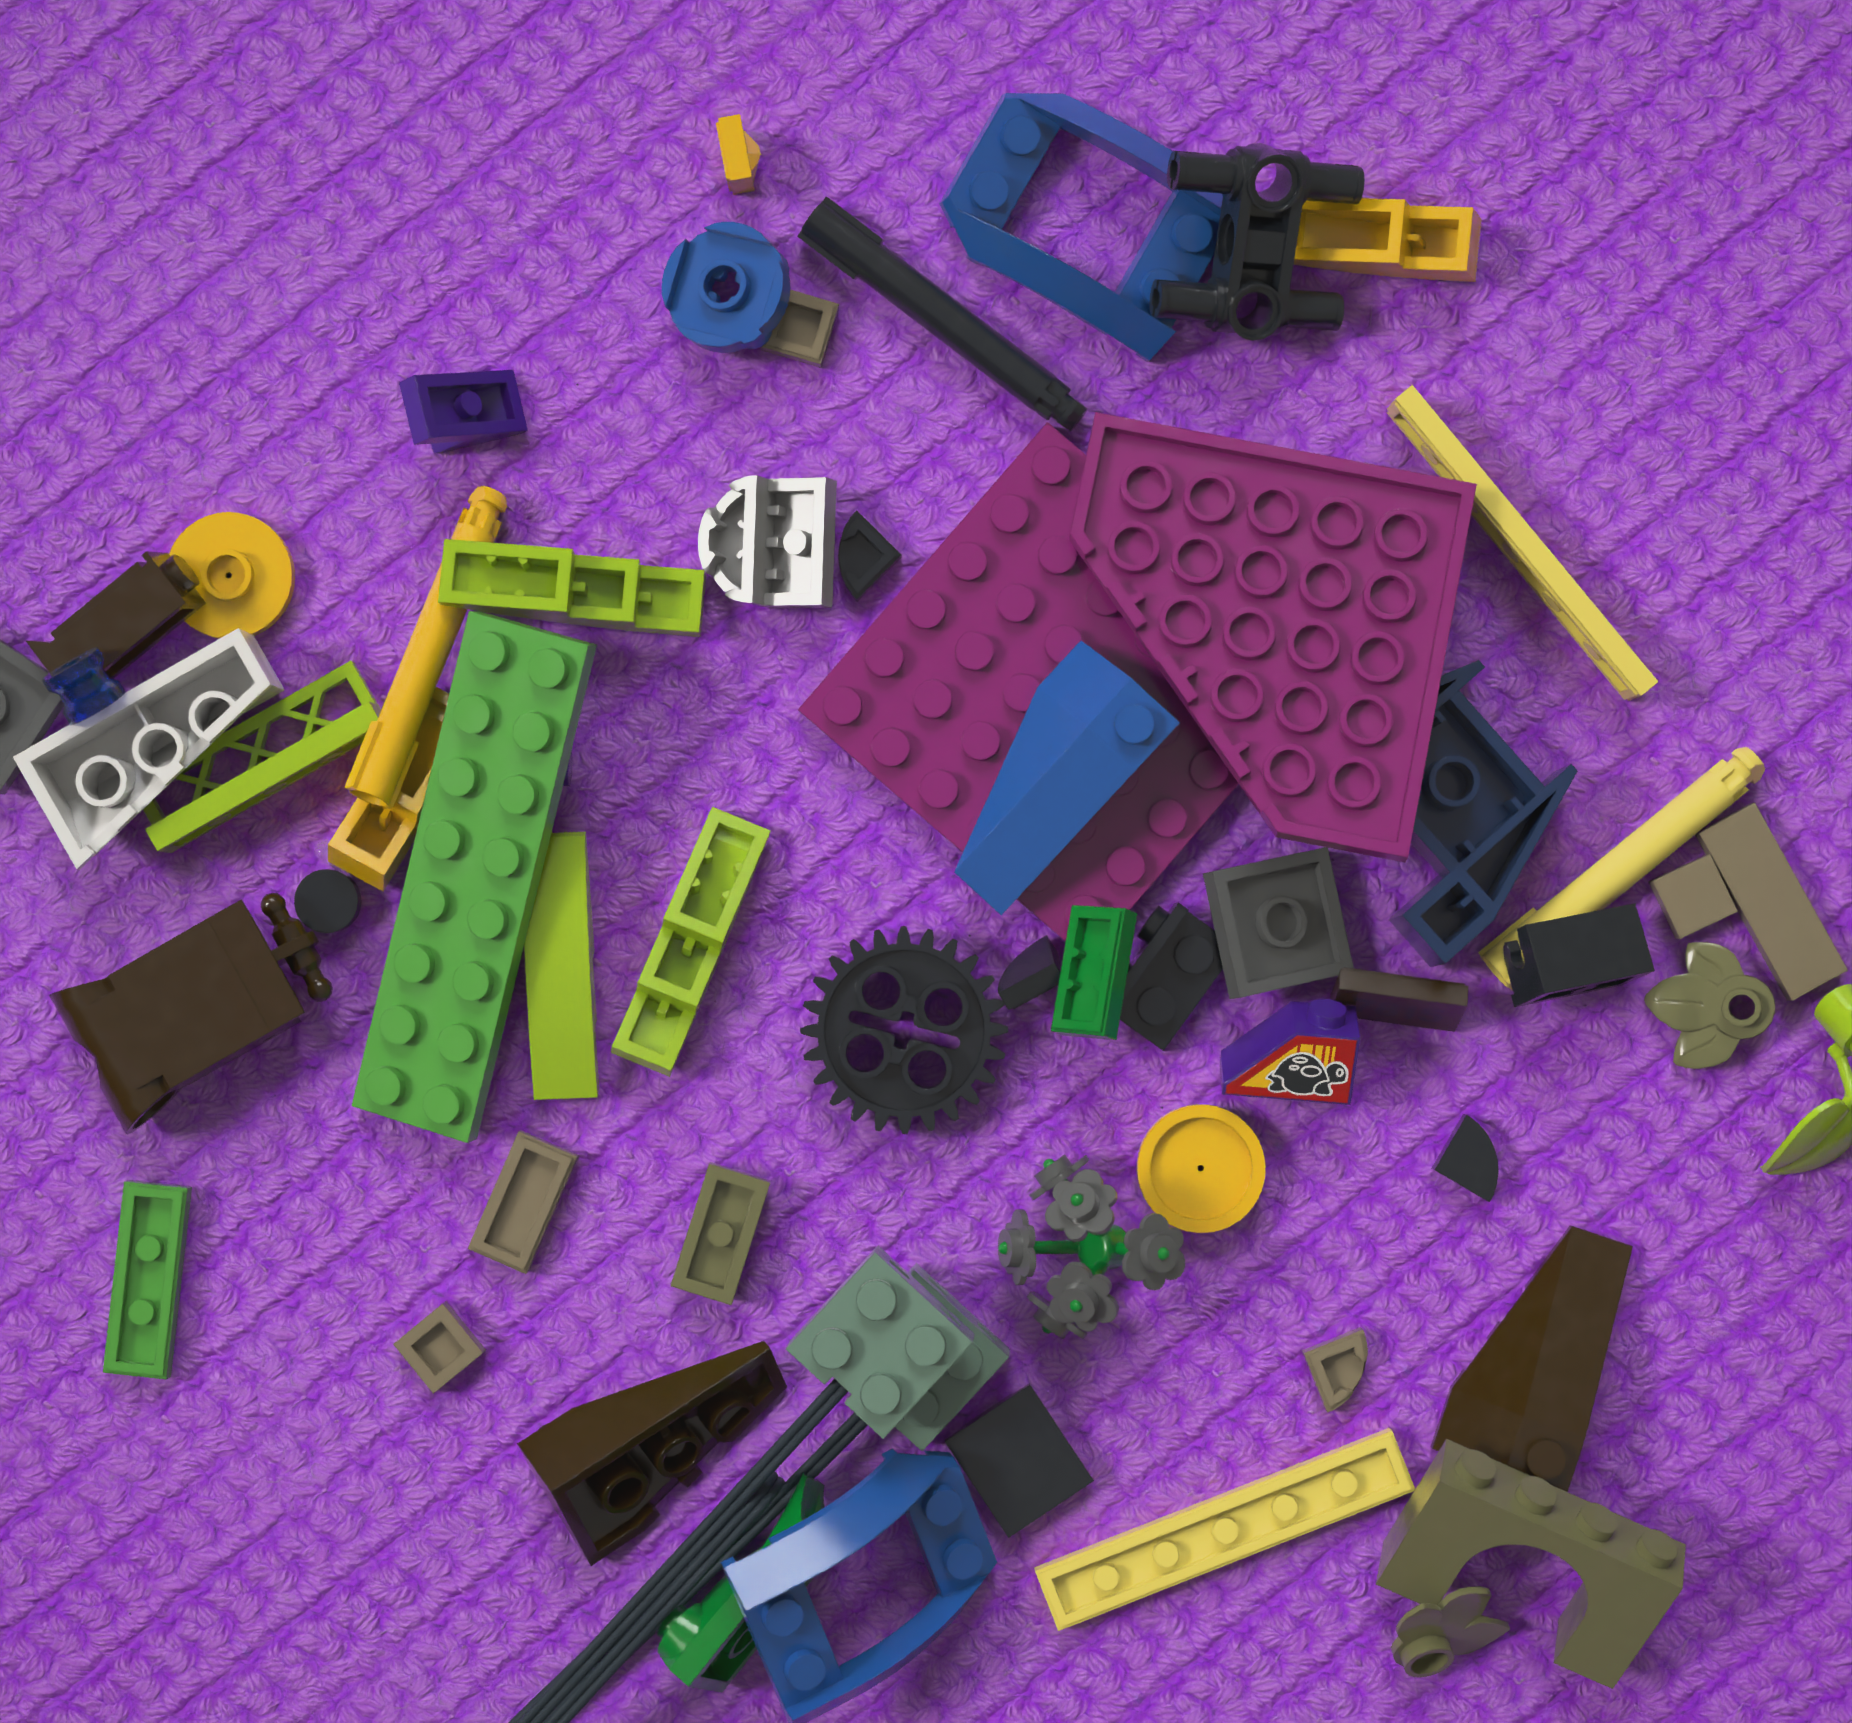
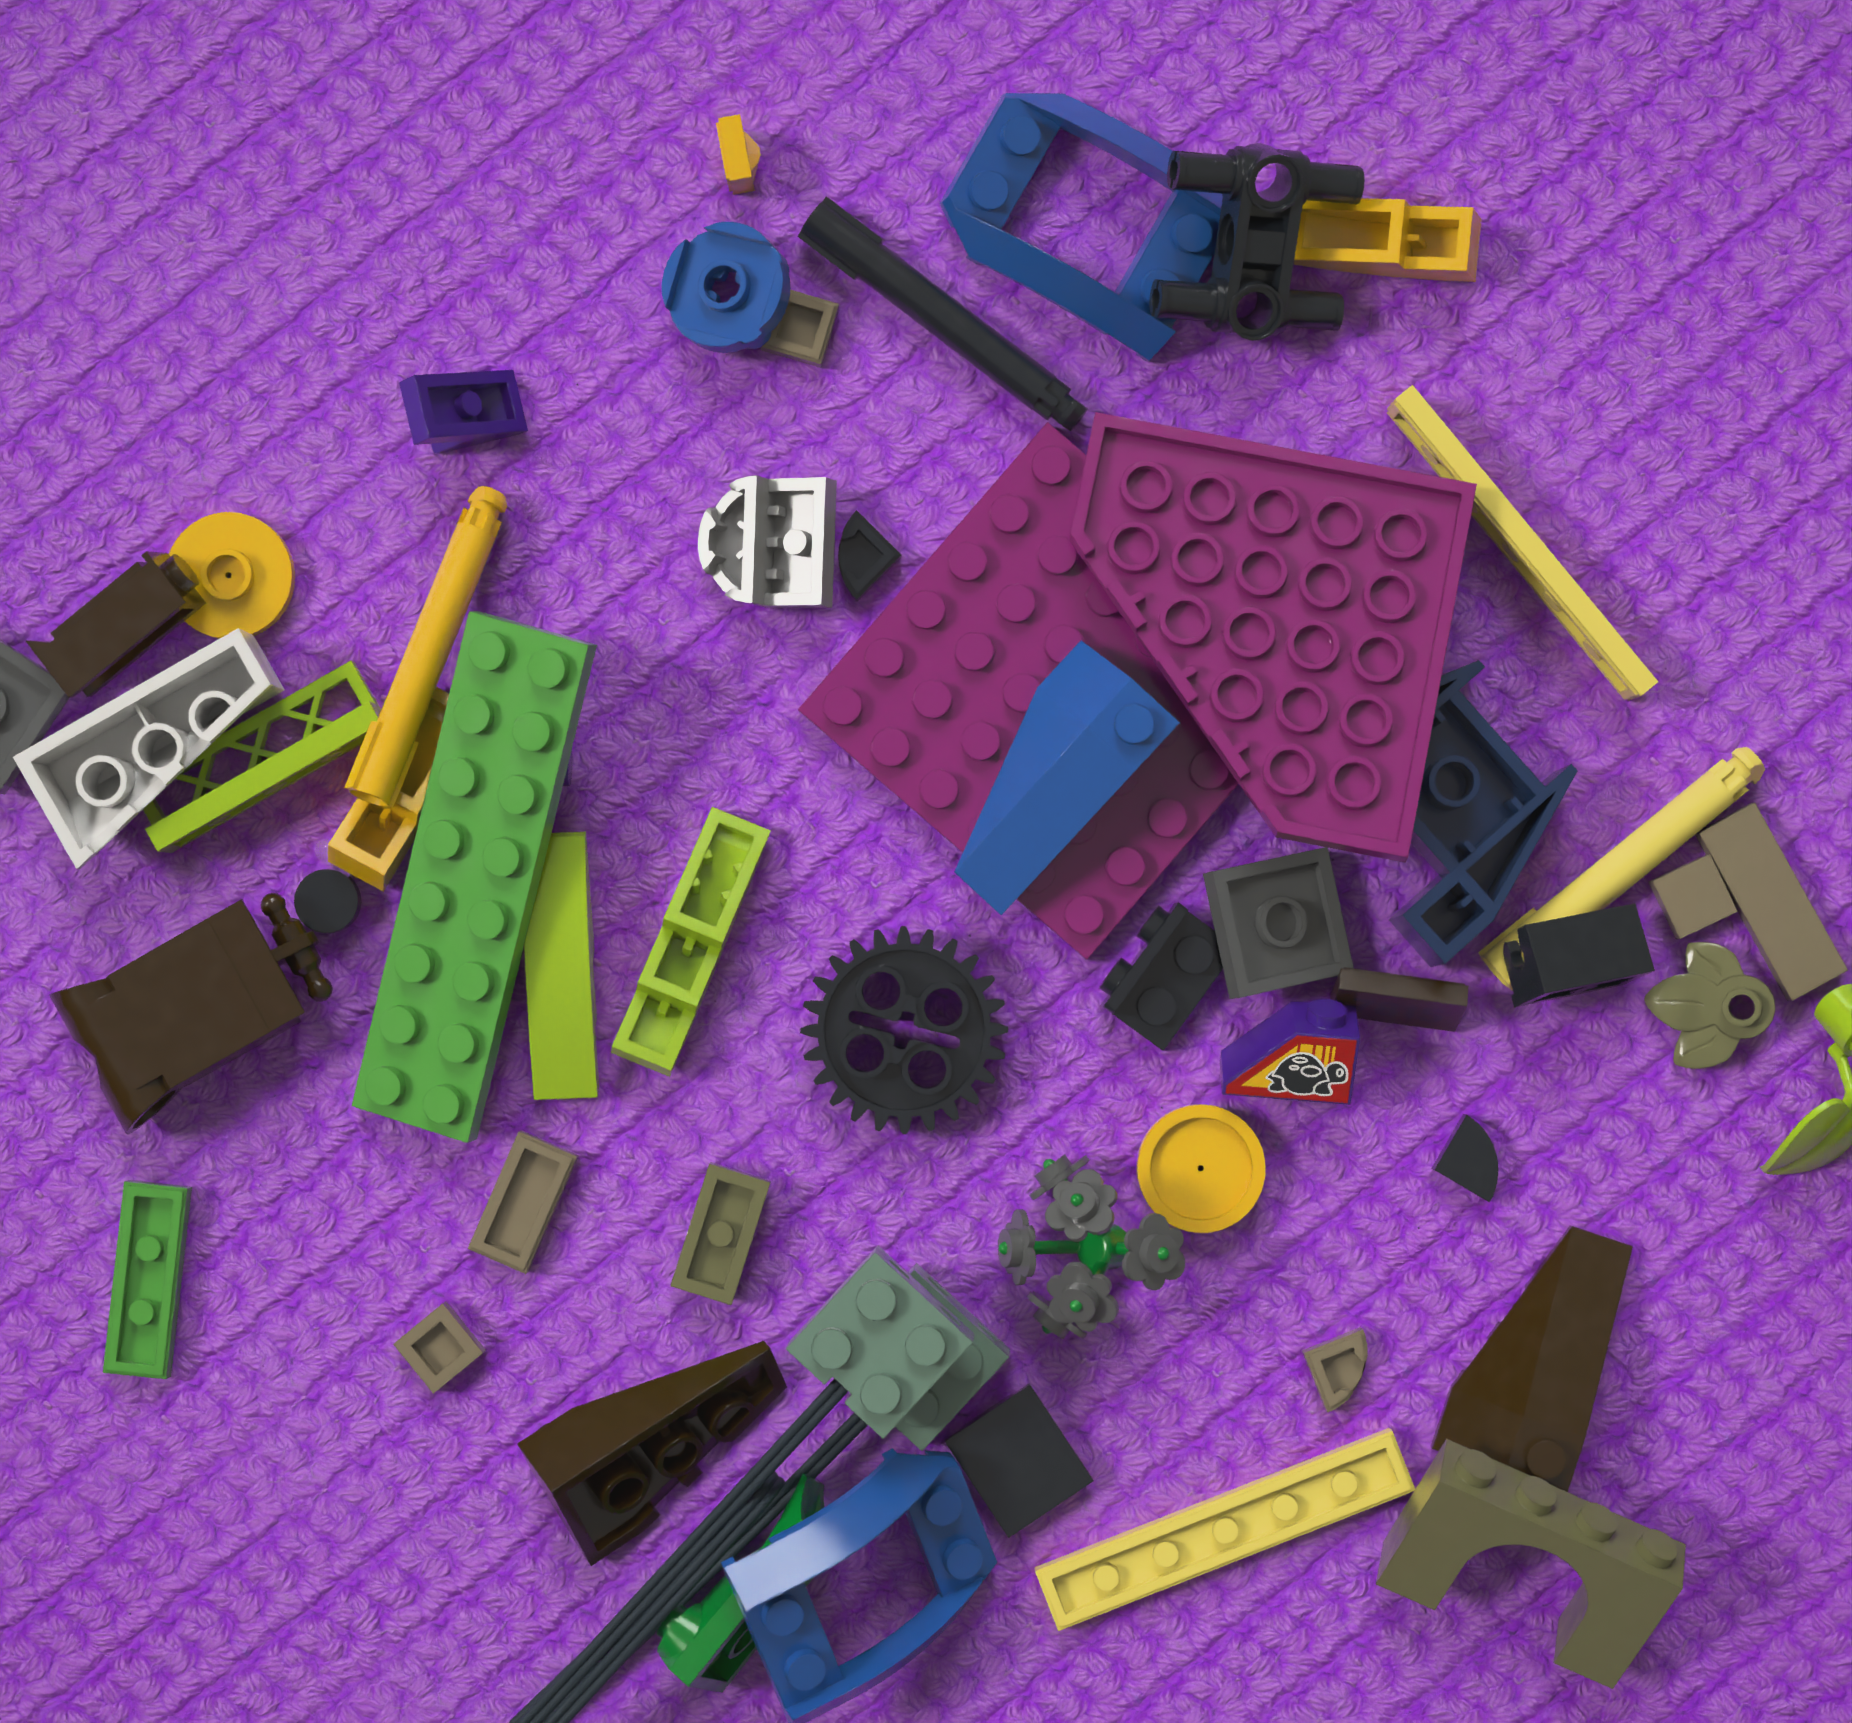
clear blue wheel [41,647,126,725] -> none
lime slope [438,539,706,637] -> none
black tile [998,935,1061,1010] -> none
green plate [1051,905,1137,1040] -> none
plate [1391,1586,1510,1677] -> none

